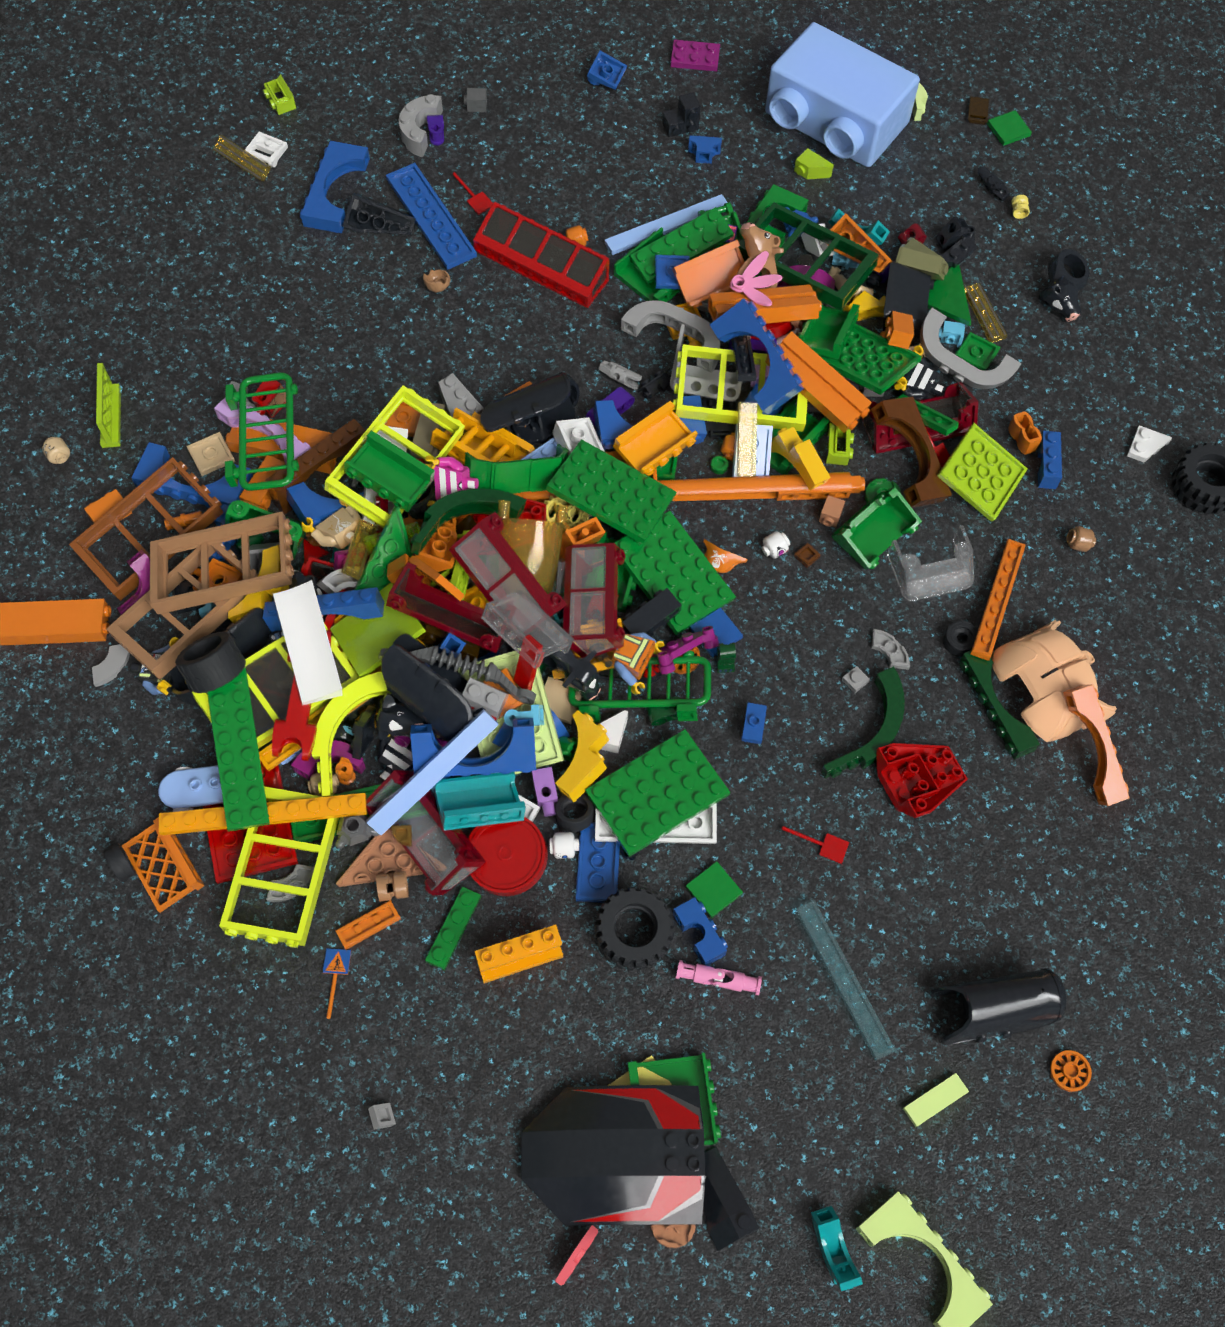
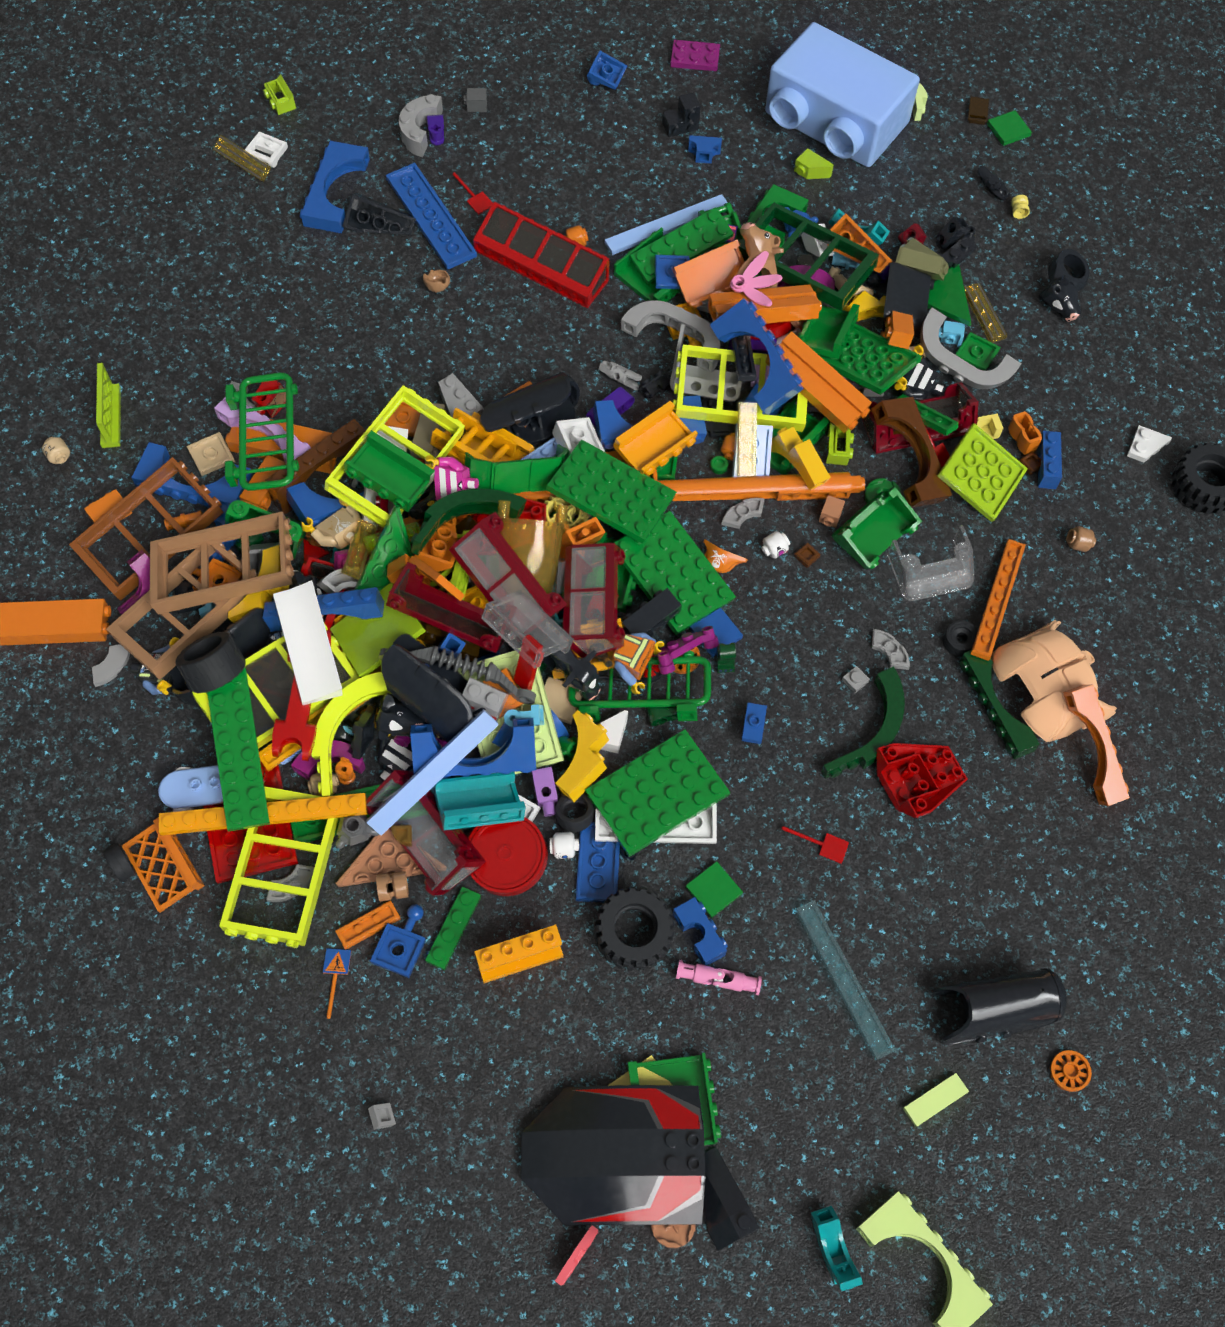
none -> blue plate [370,904,426,978]
none -> light grey tile [722,498,765,529]
none -> light yellow panel [977,413,1003,439]
none -> reddish brown tile [1019,451,1041,475]

